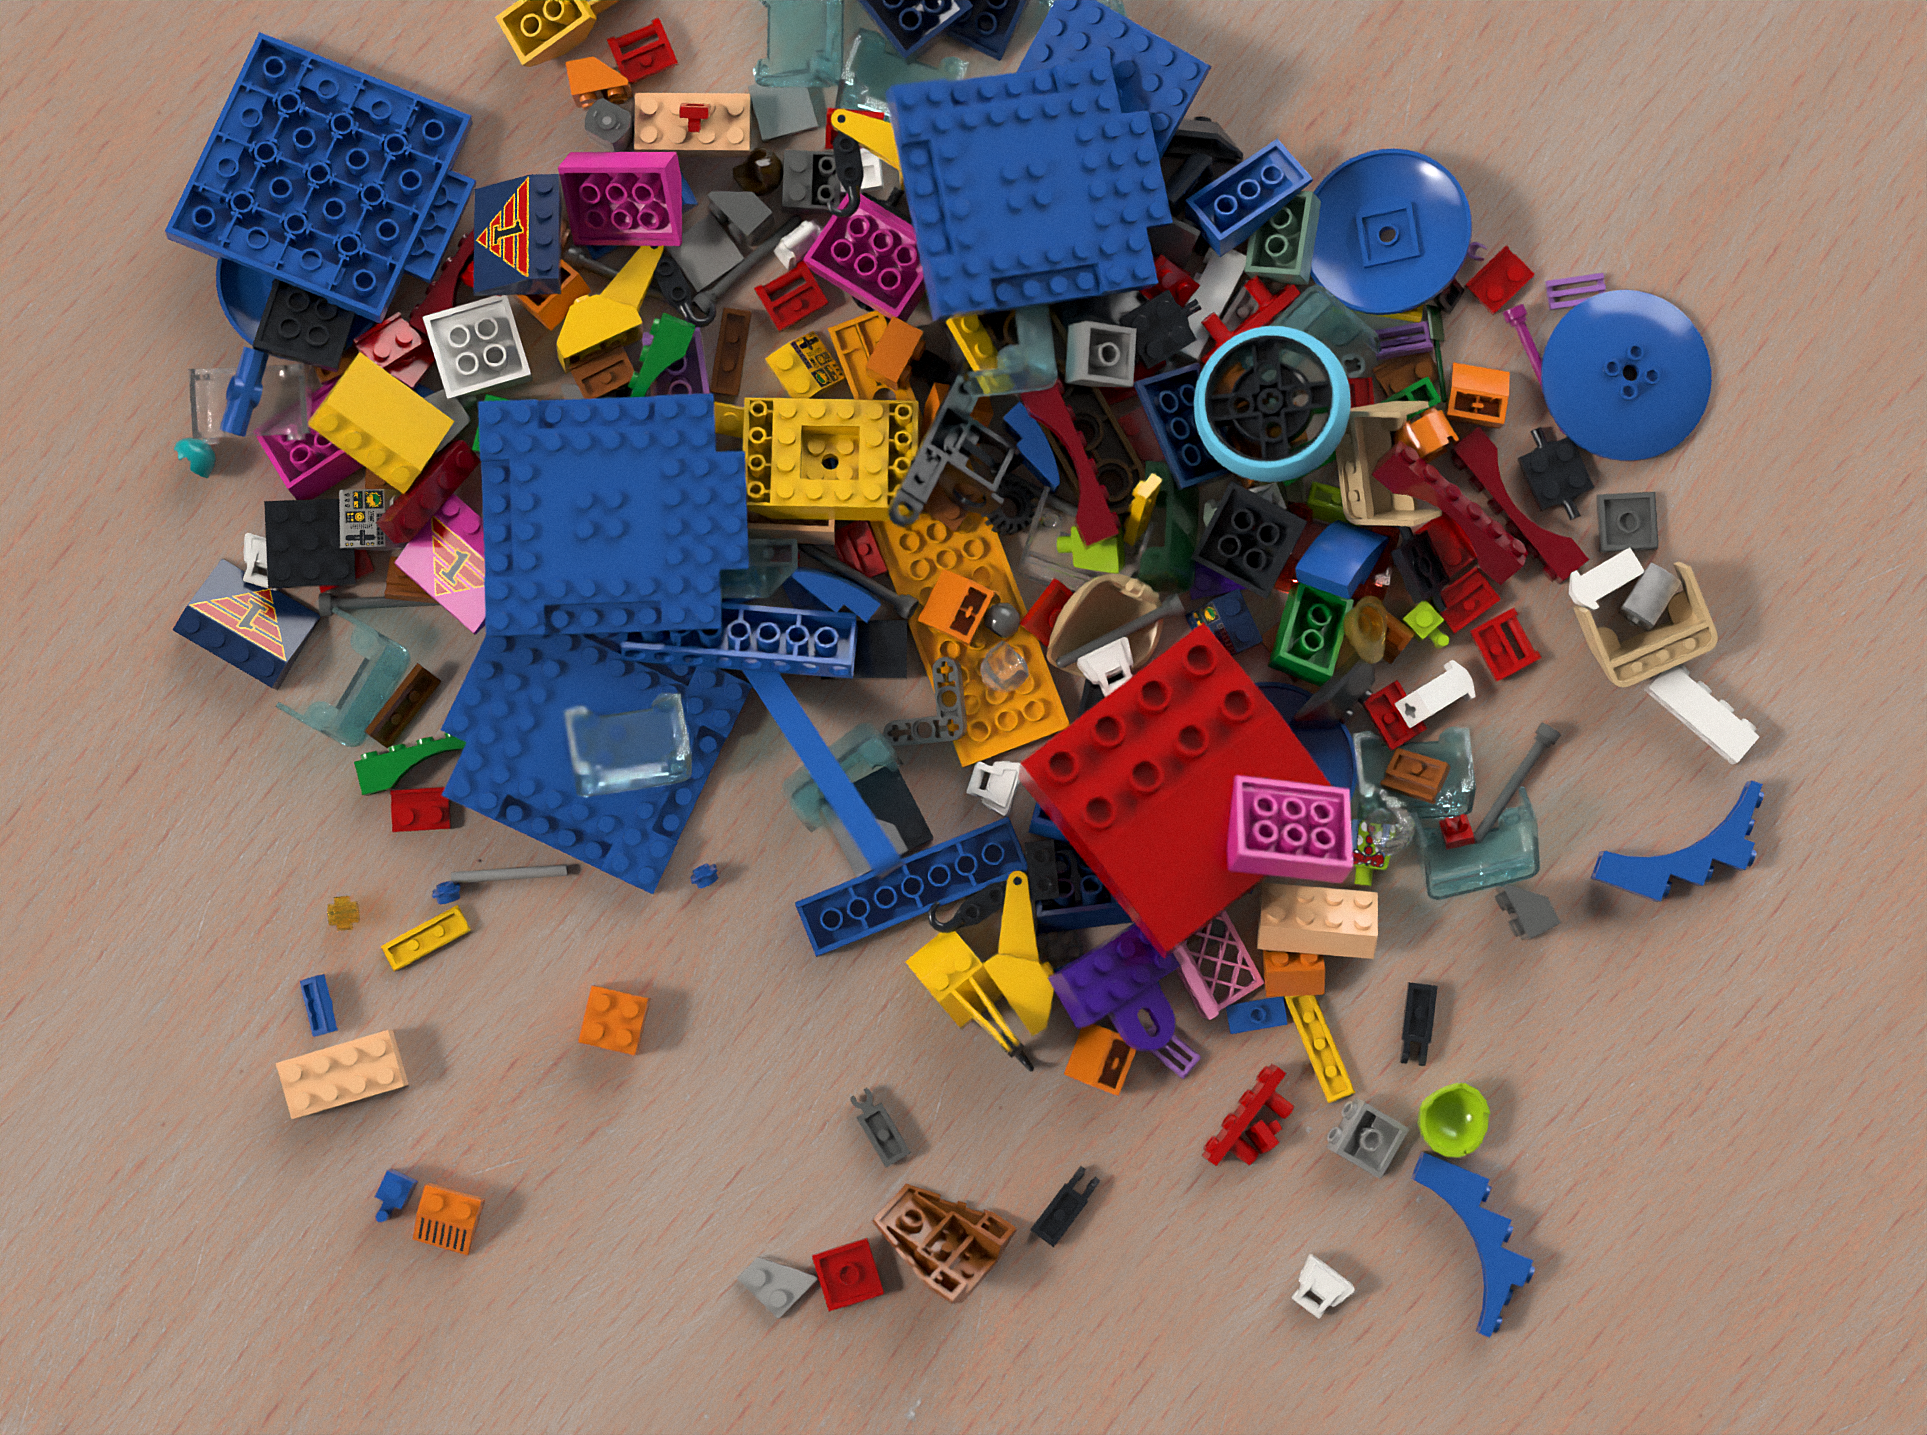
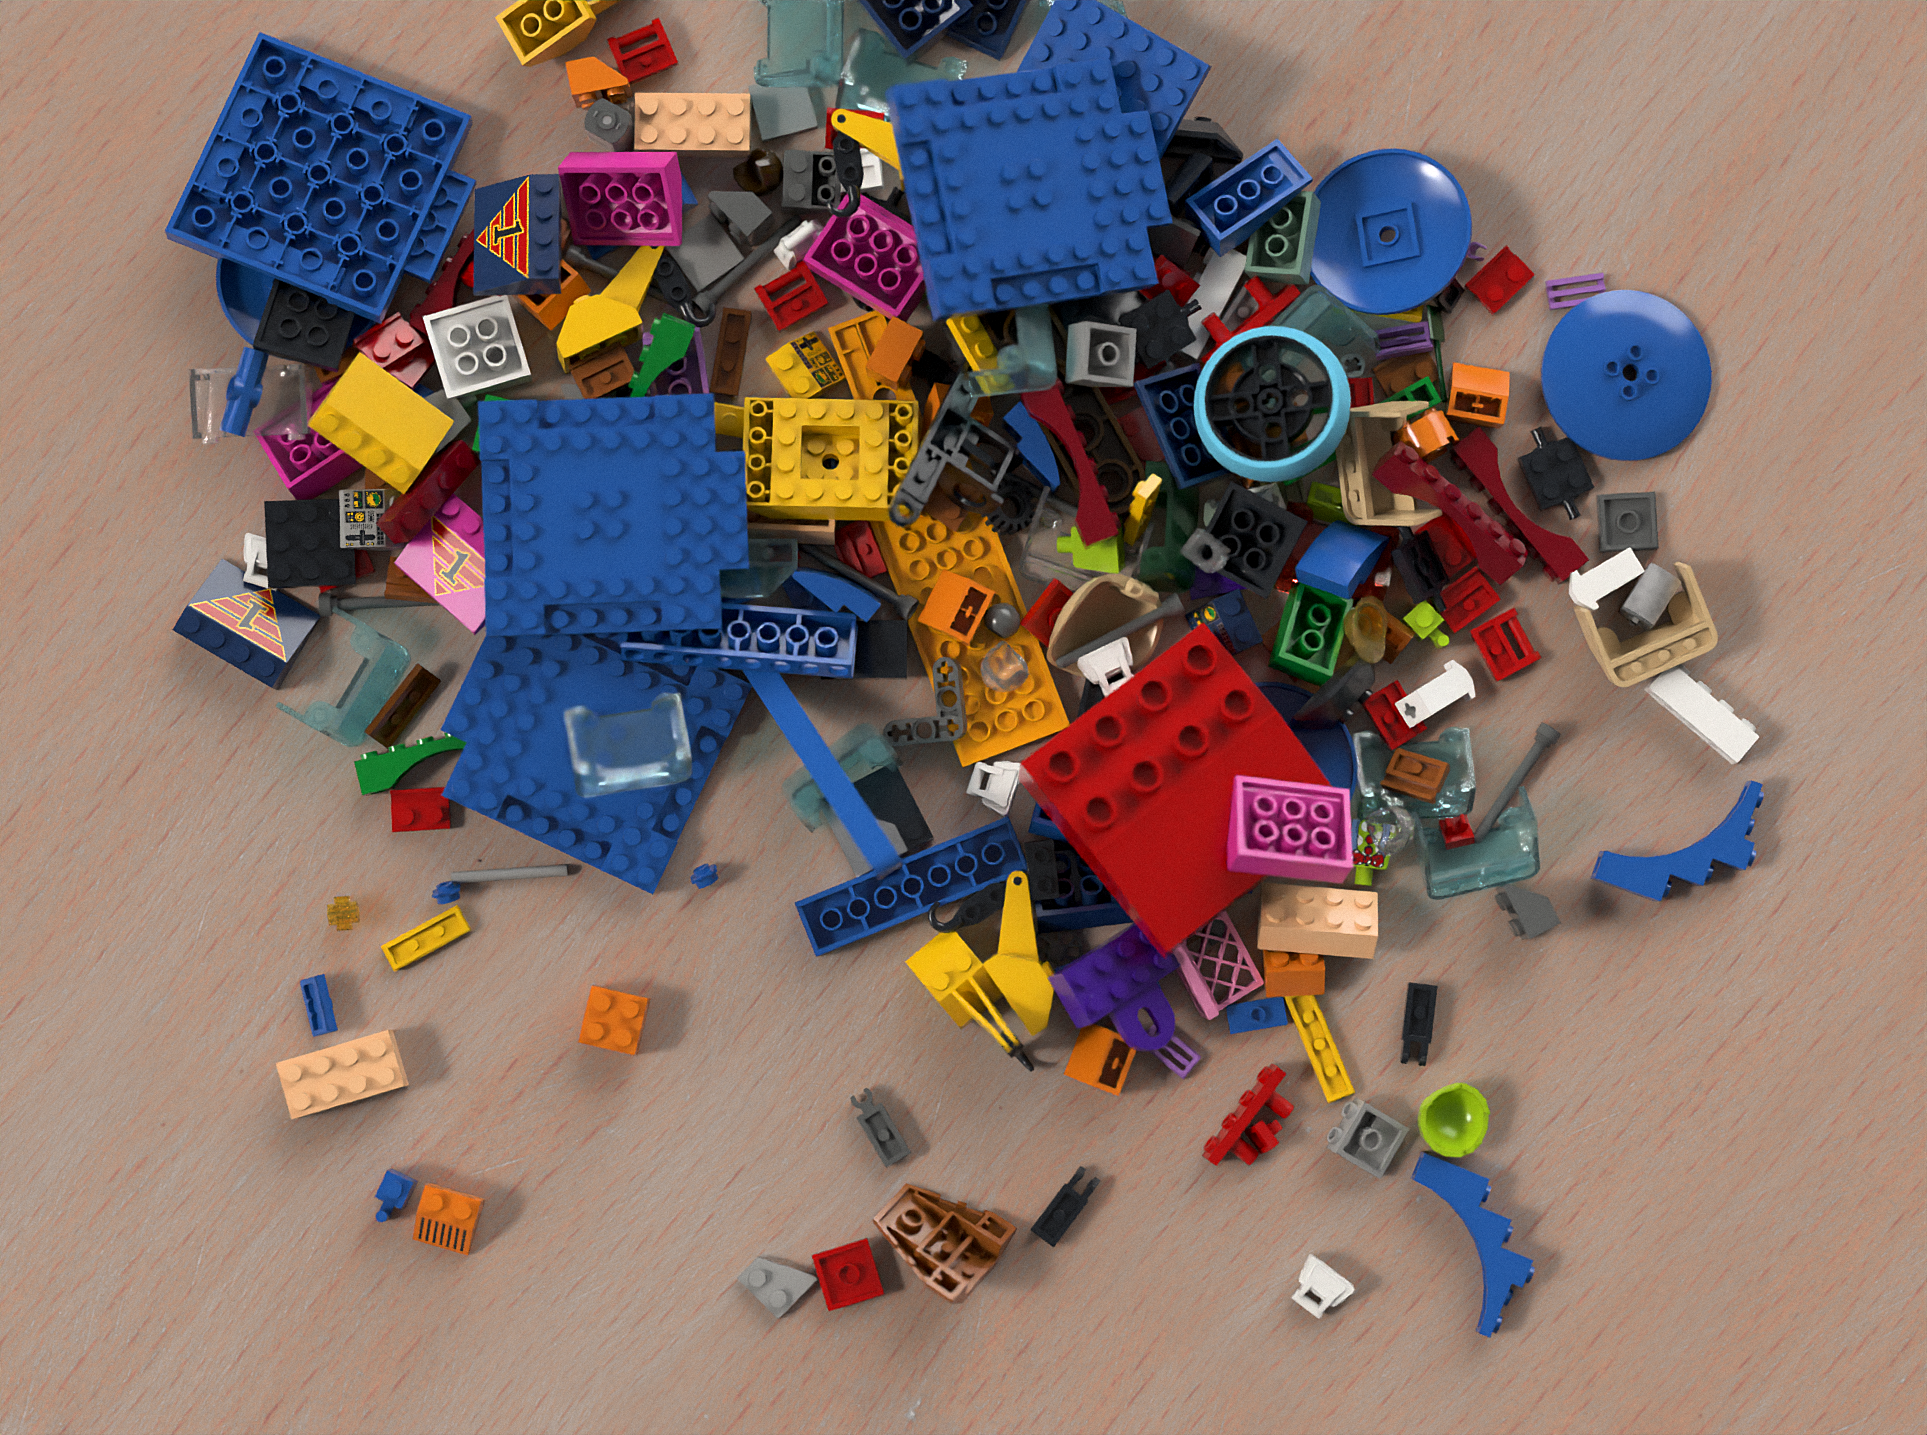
teal hair [174,437,216,478] -> none
red tile [679,103,711,133] -> none
magenta piece [1502,304,1564,434] -> none
none -> clear brick [1180,529,1230,573]

